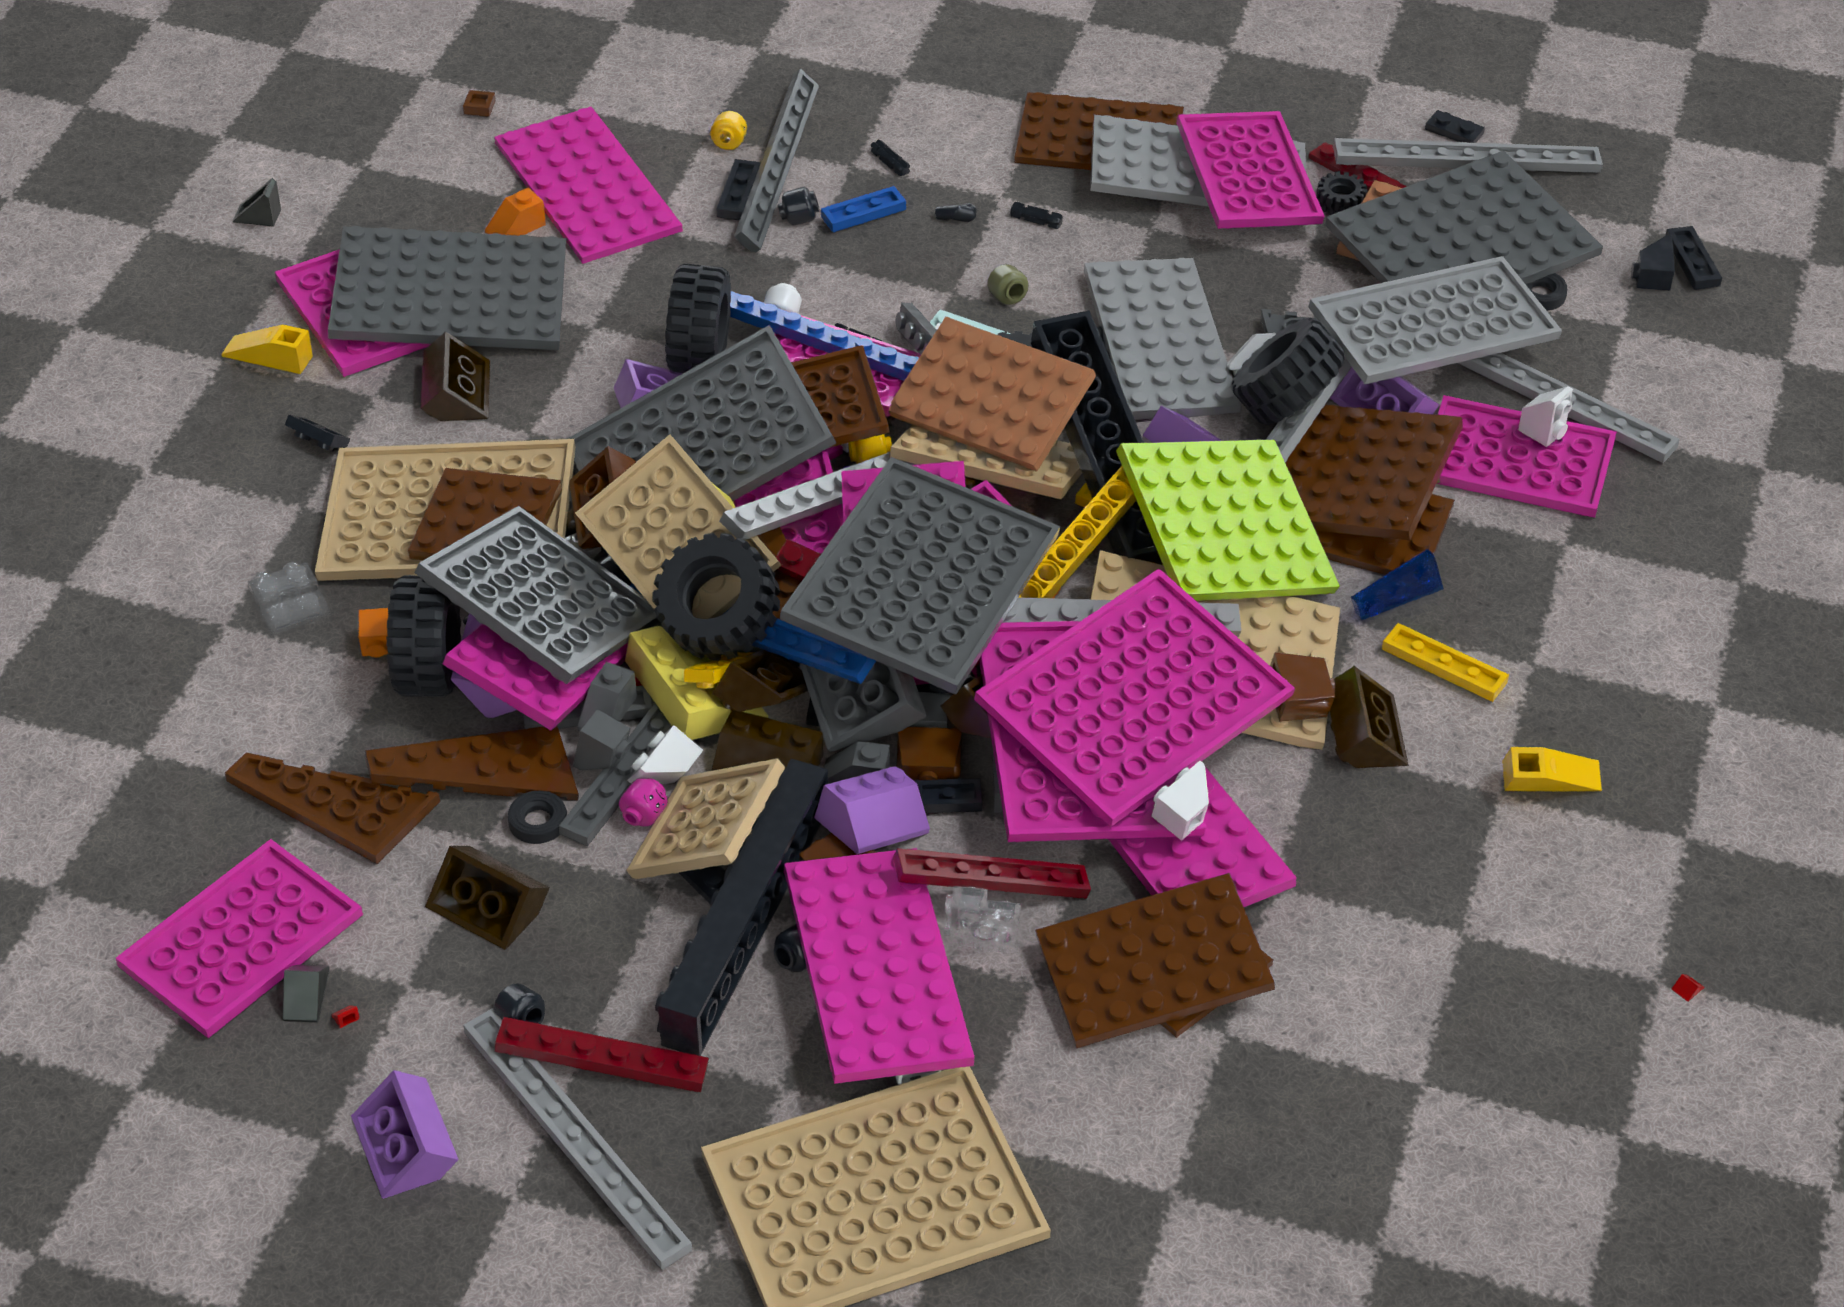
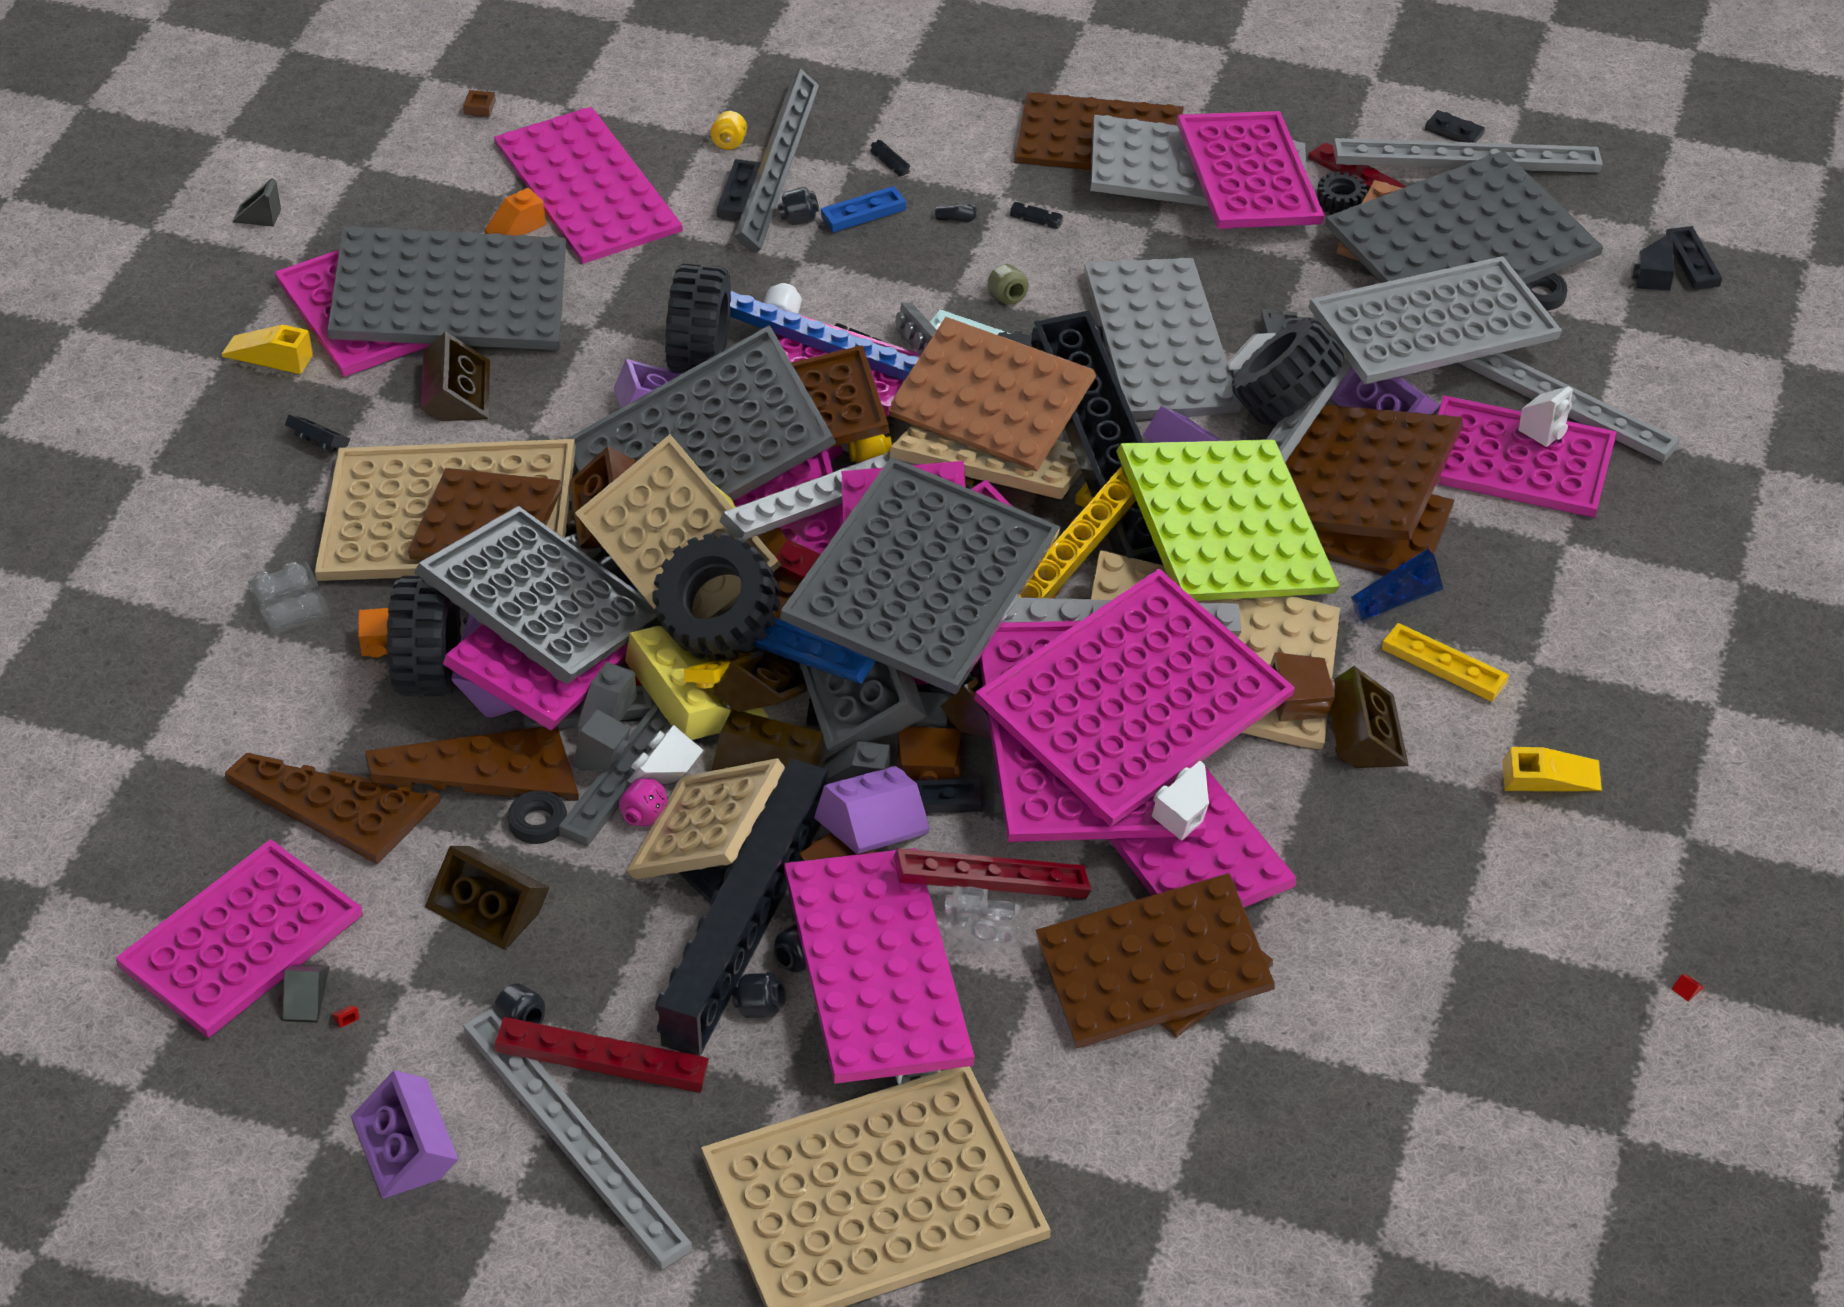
none -> black head [732,972,786,1018]

